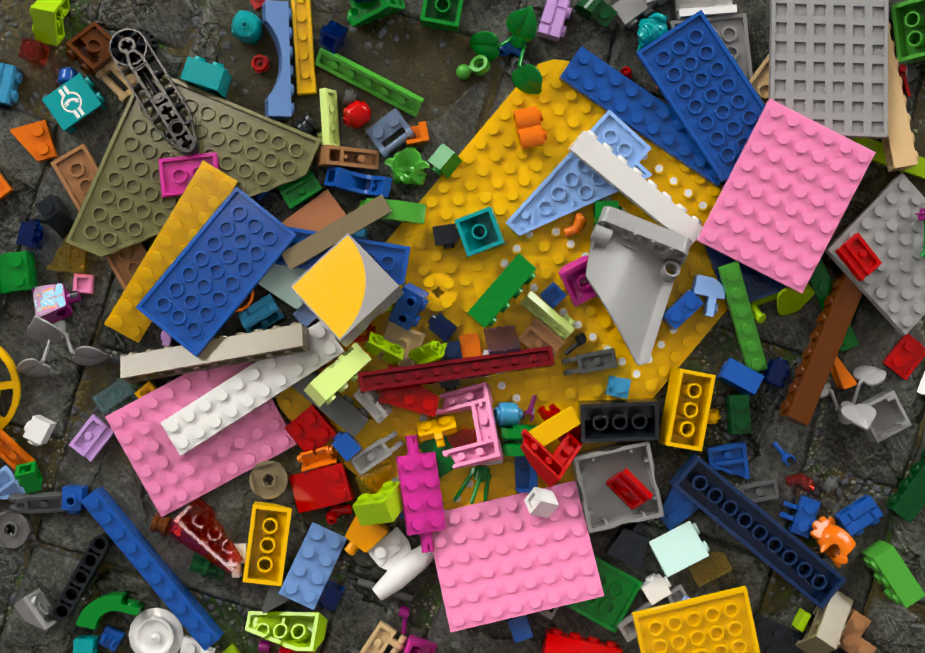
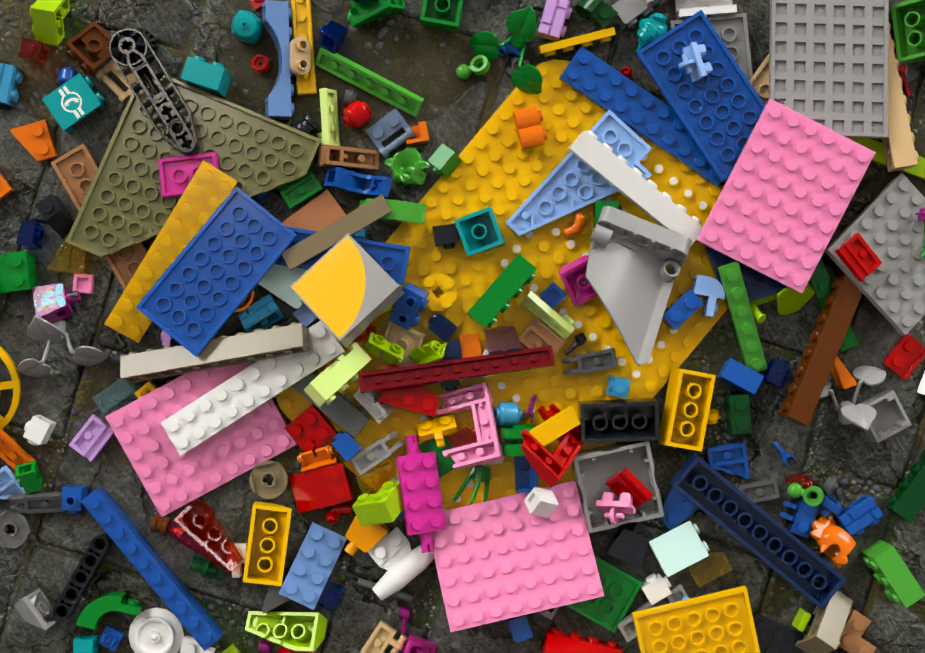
none -> tan plate [290,36,311,76]
none -> yellow plate [538,27,616,57]
none -> bright pink hips [596,492,636,524]
none -> light blue hips [678,42,713,83]
none -> bright green plate [787,483,824,506]
none -> blue tile [819,491,842,517]

